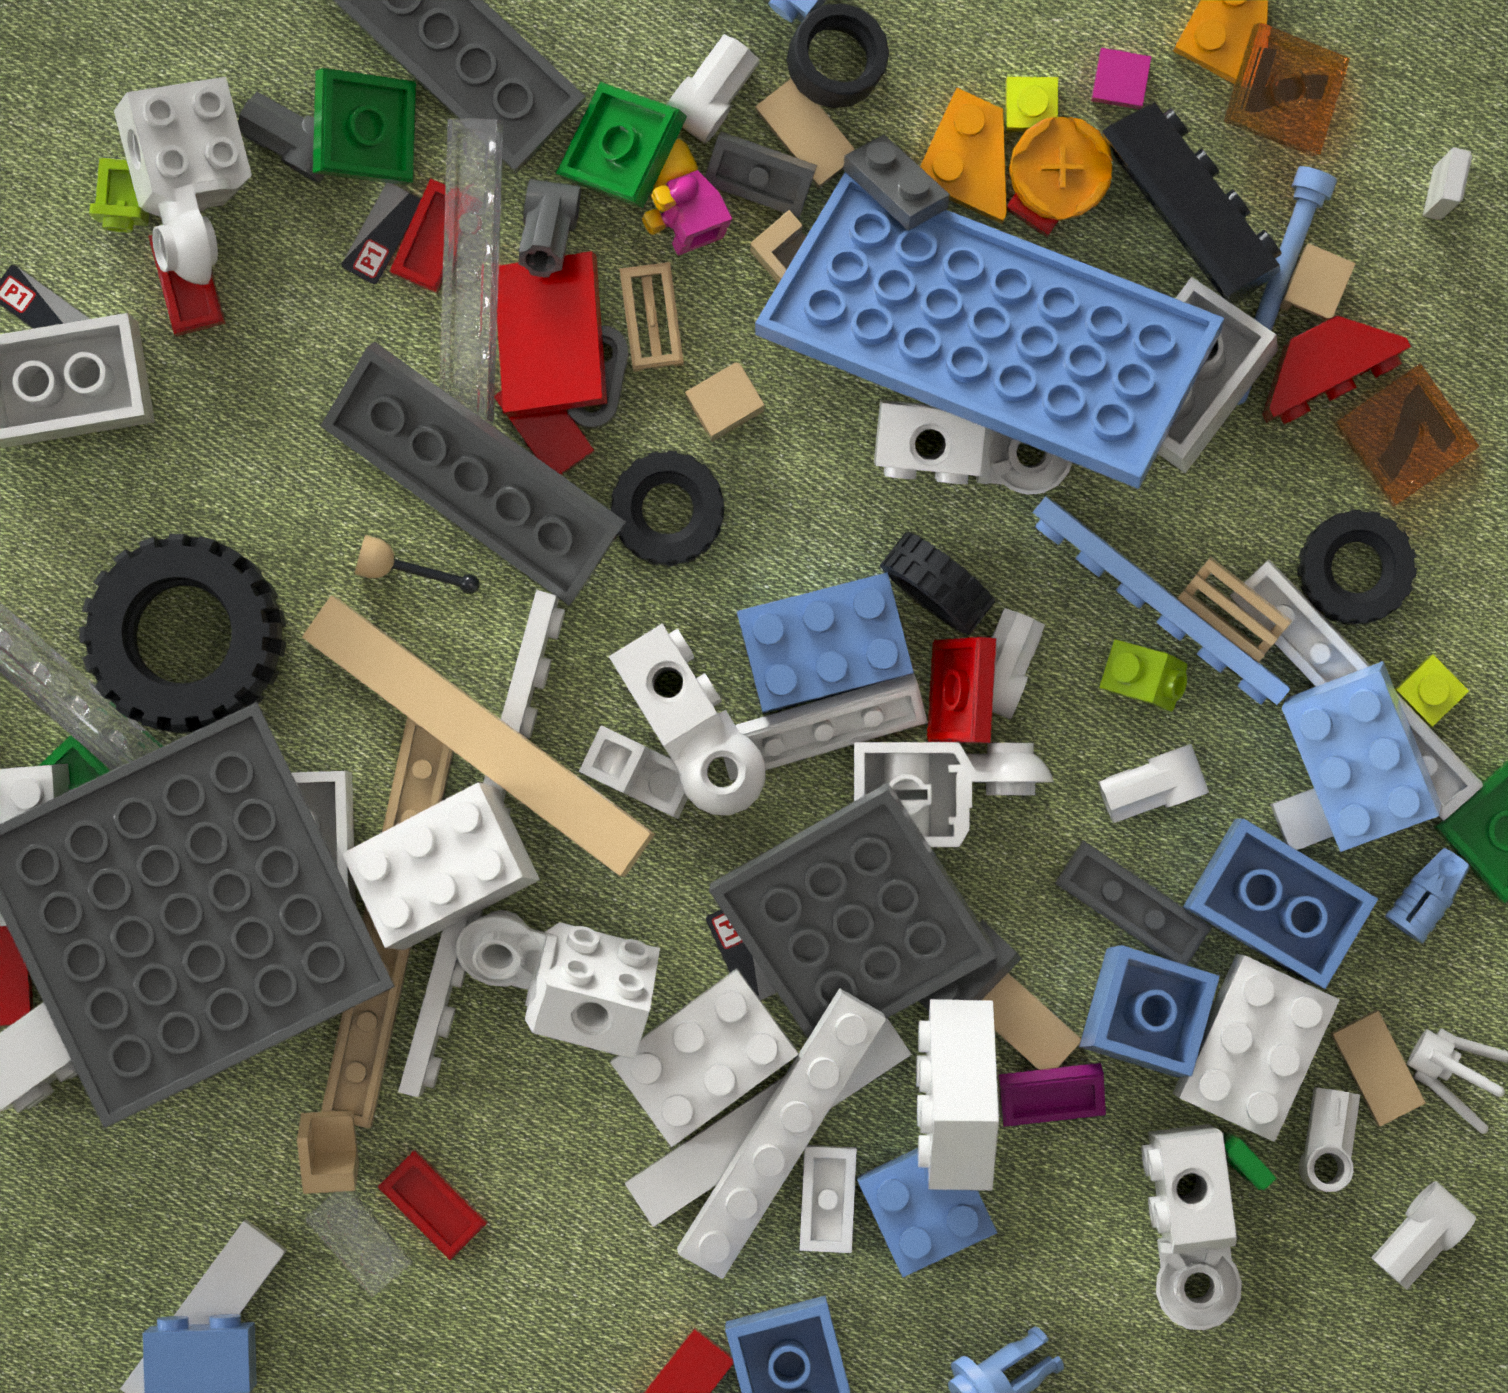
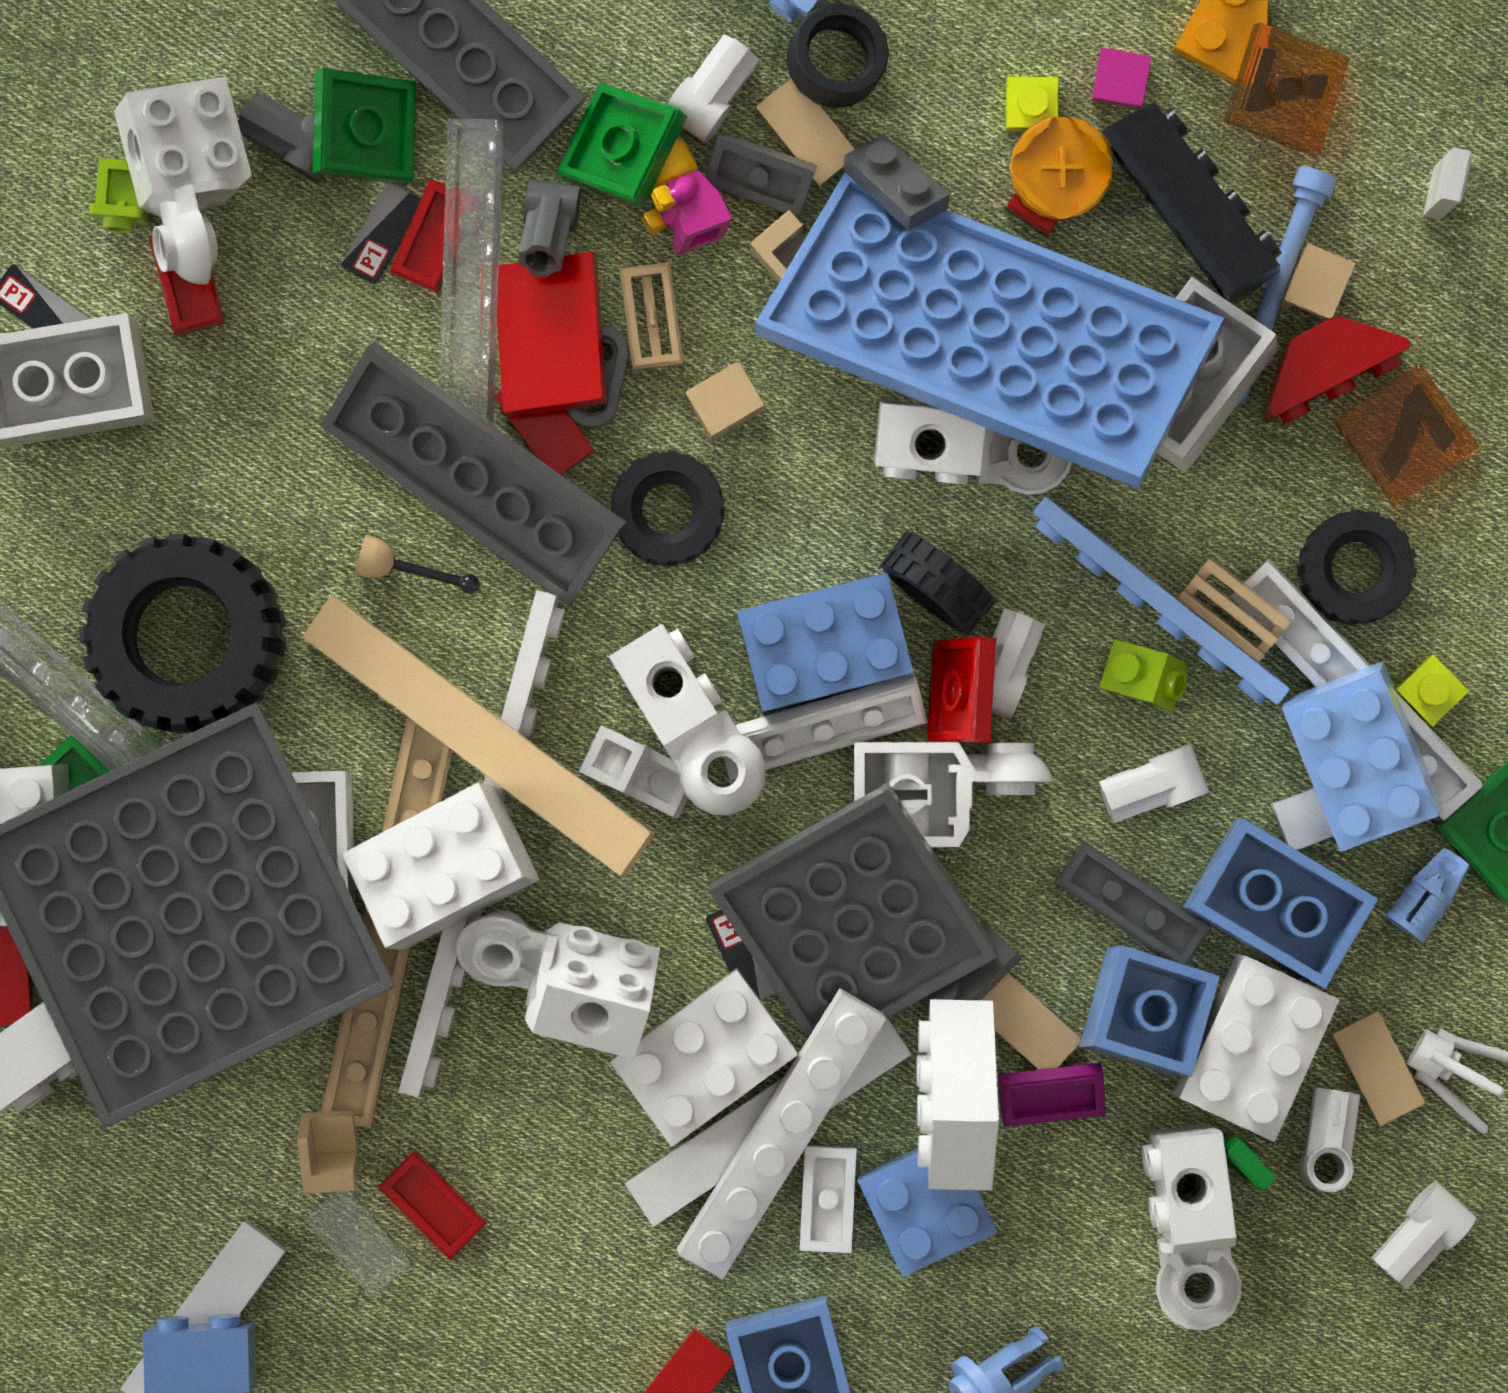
light orange wing [920,88,1007,224] -> none

